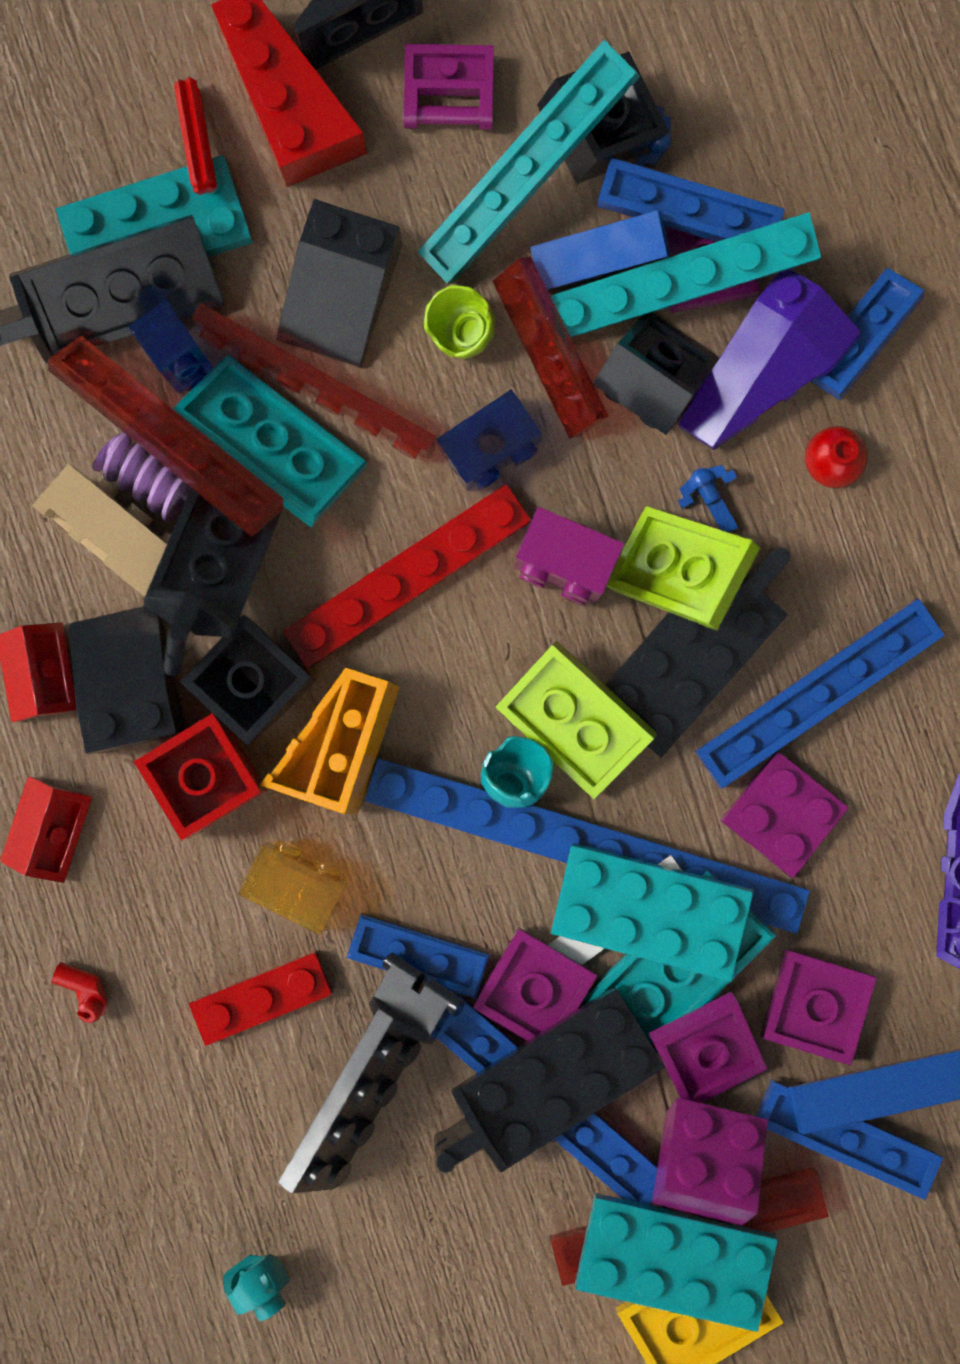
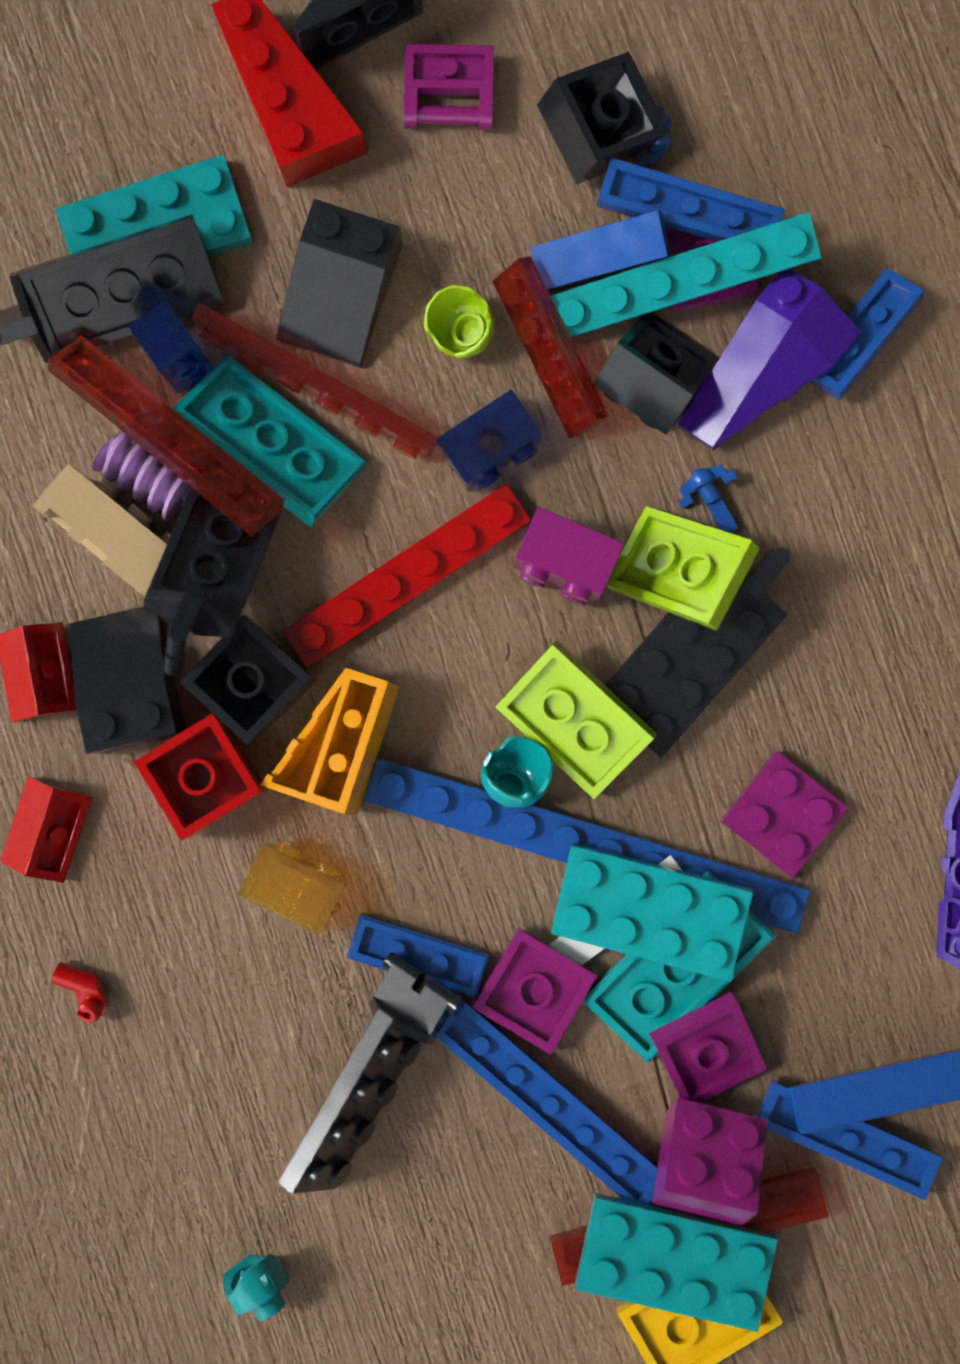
red axle [174,77,217,195] -> none
red plate [189,950,333,1046] -> none
teal plate [418,39,640,284] -> none
black hinge [434,986,665,1173] -> none
blue plate [694,598,945,789] -> none
magenta plate [760,949,877,1066] -> none
red brick [805,426,868,488] -> none

